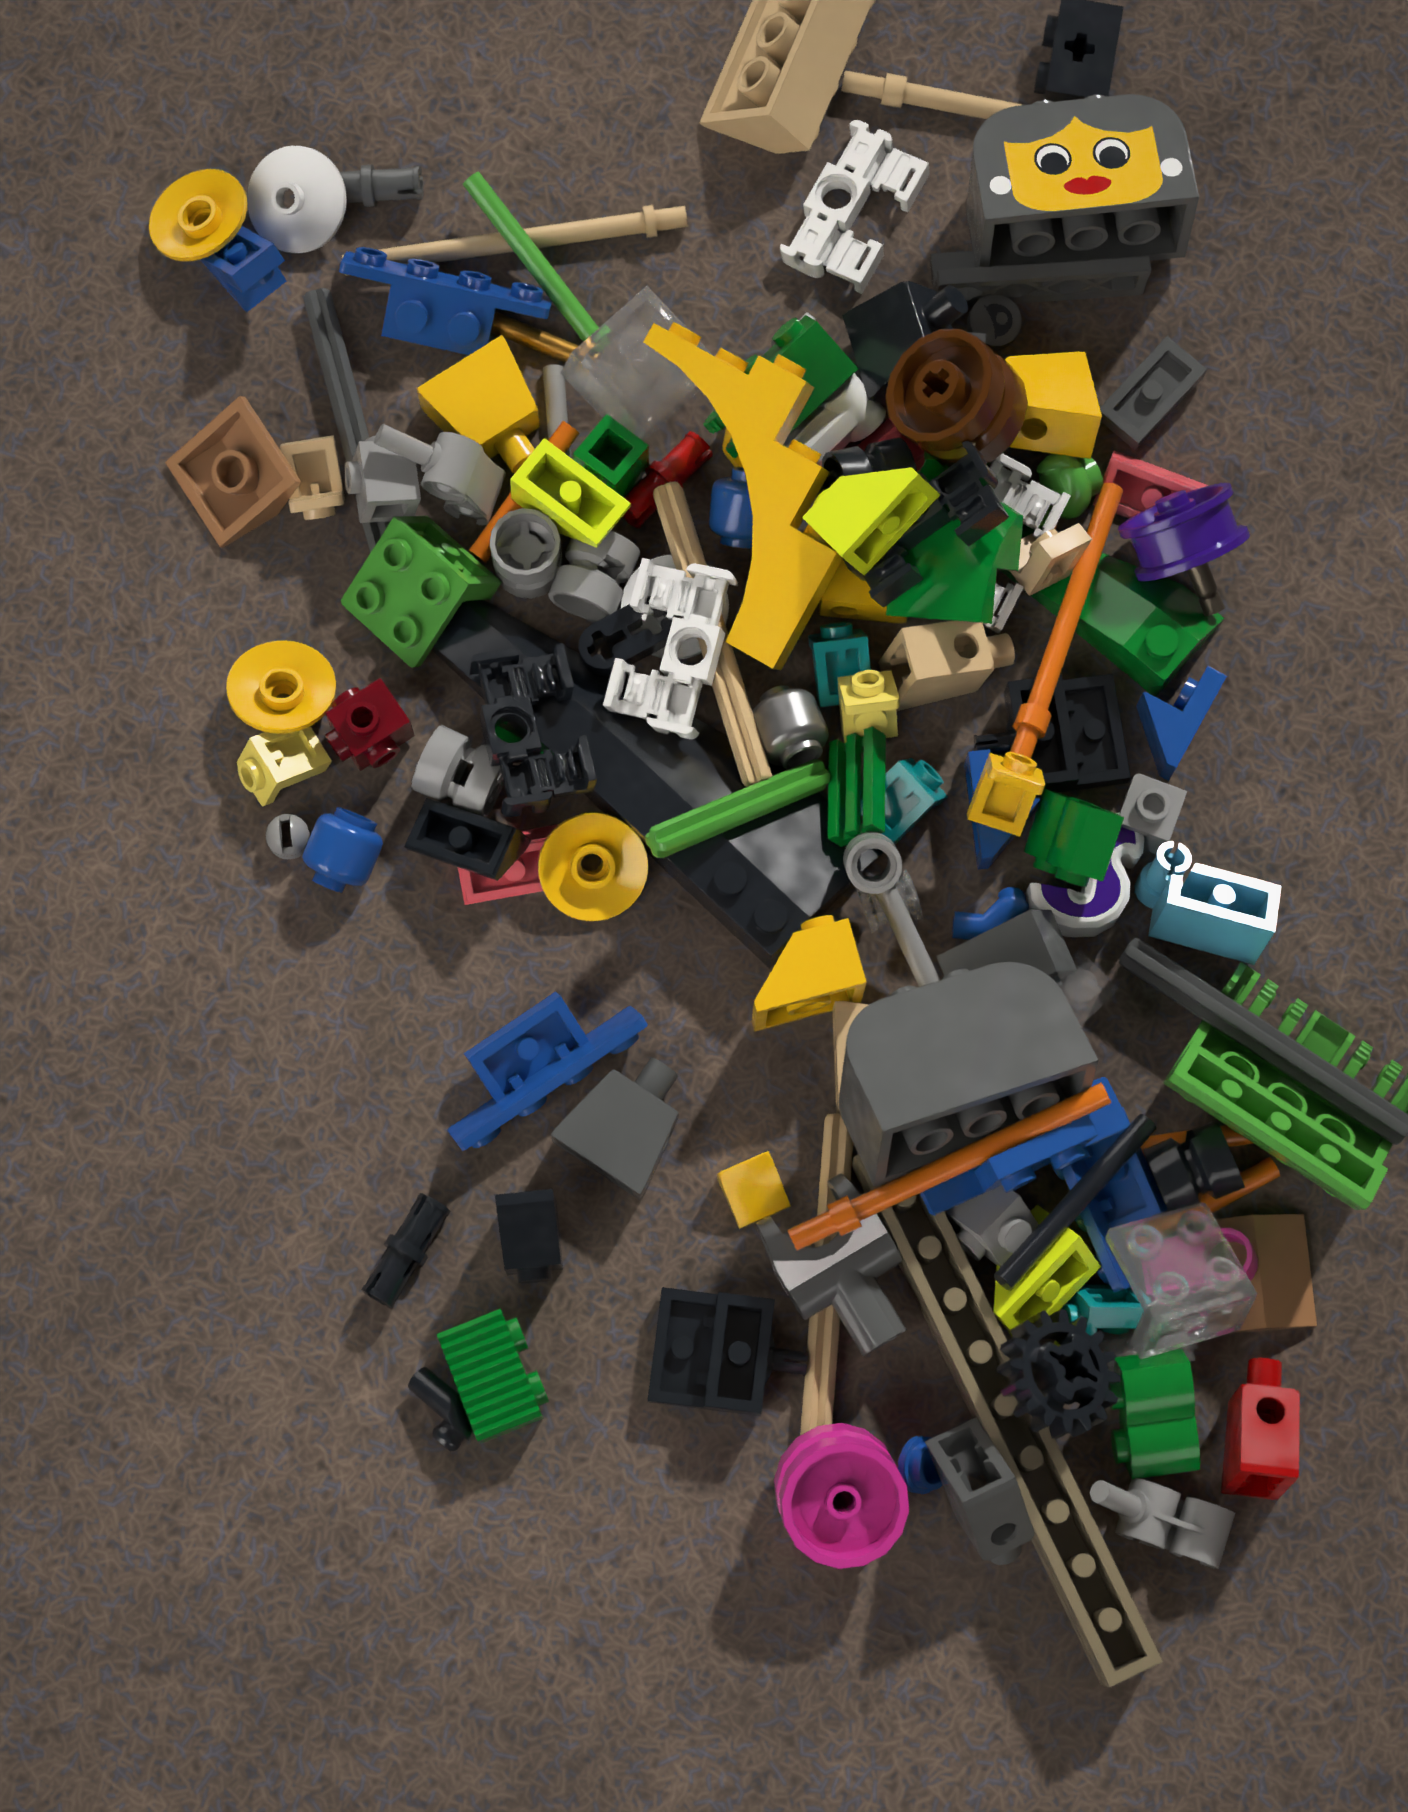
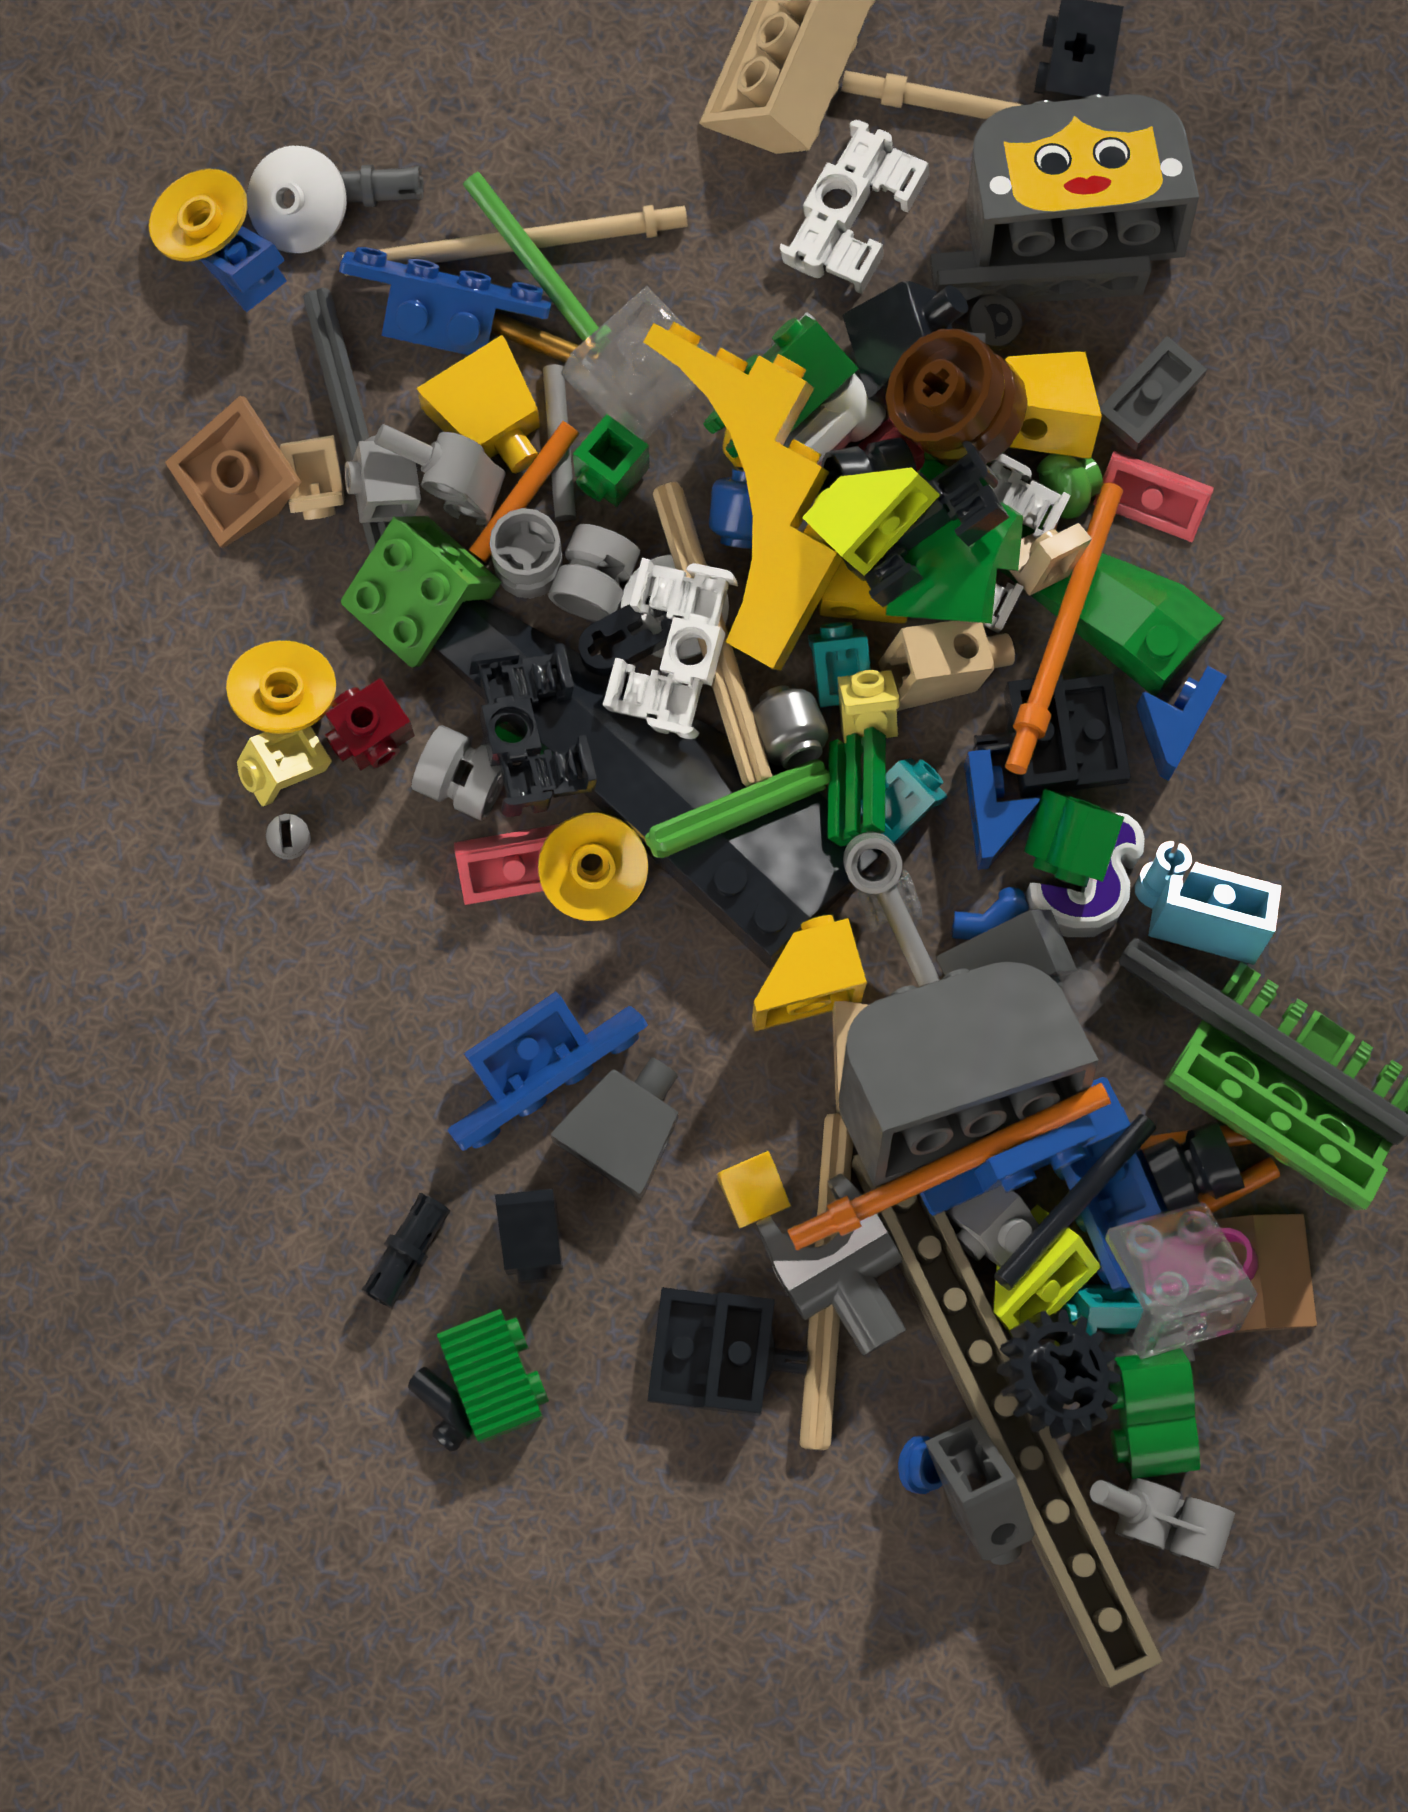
blue head [302,807,383,893] -> none
black slope [404,798,531,881] -> none
neon yellow slope [510,438,631,548] -> none
red pin [622,431,713,529] -> none
dark pink wheel [774,1423,909,1569] -> none
yellow bracket [967,752,1045,837] -> none
dark purple wheel [1118,483,1250,616] -> none
light grey bracket [1119,773,1187,854] -> none
red torso [1221,1358,1300,1500] -> none

